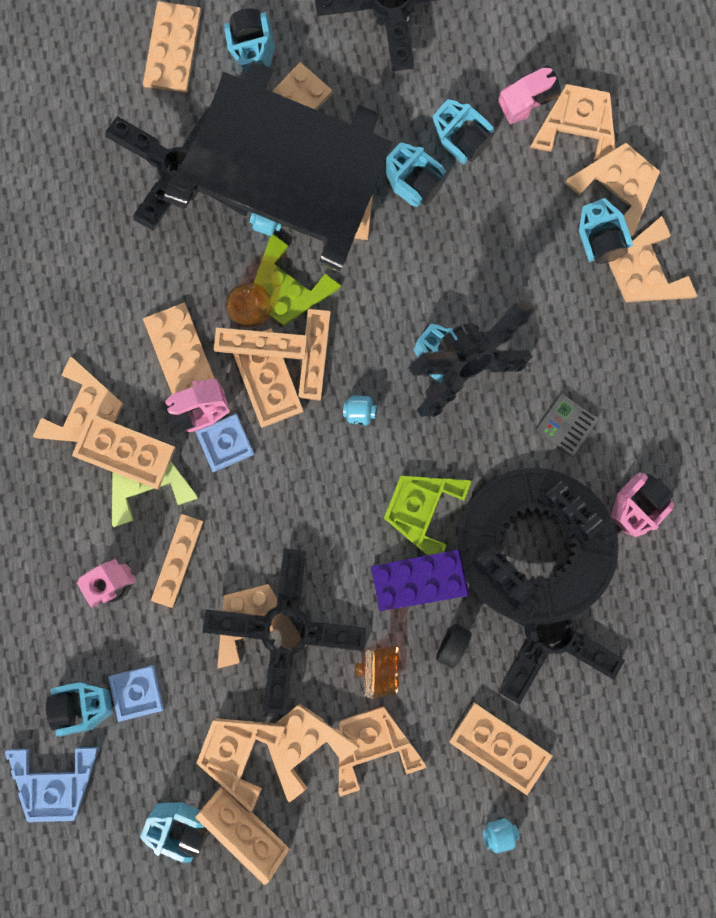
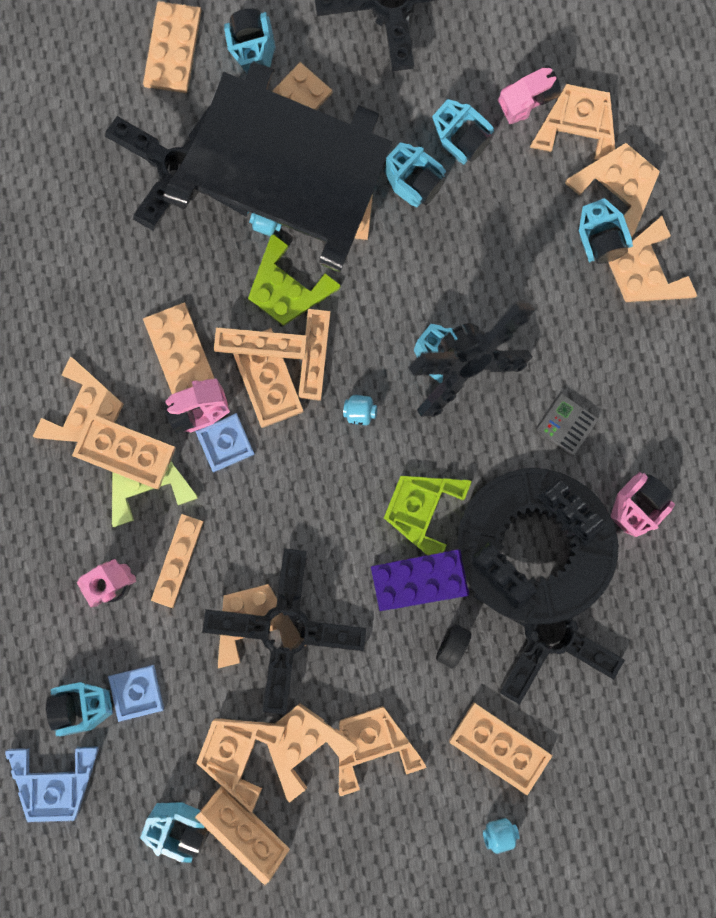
clear orange cylinder [226,282,272,328] -> none
clear orange plate [354,646,400,699] -> none

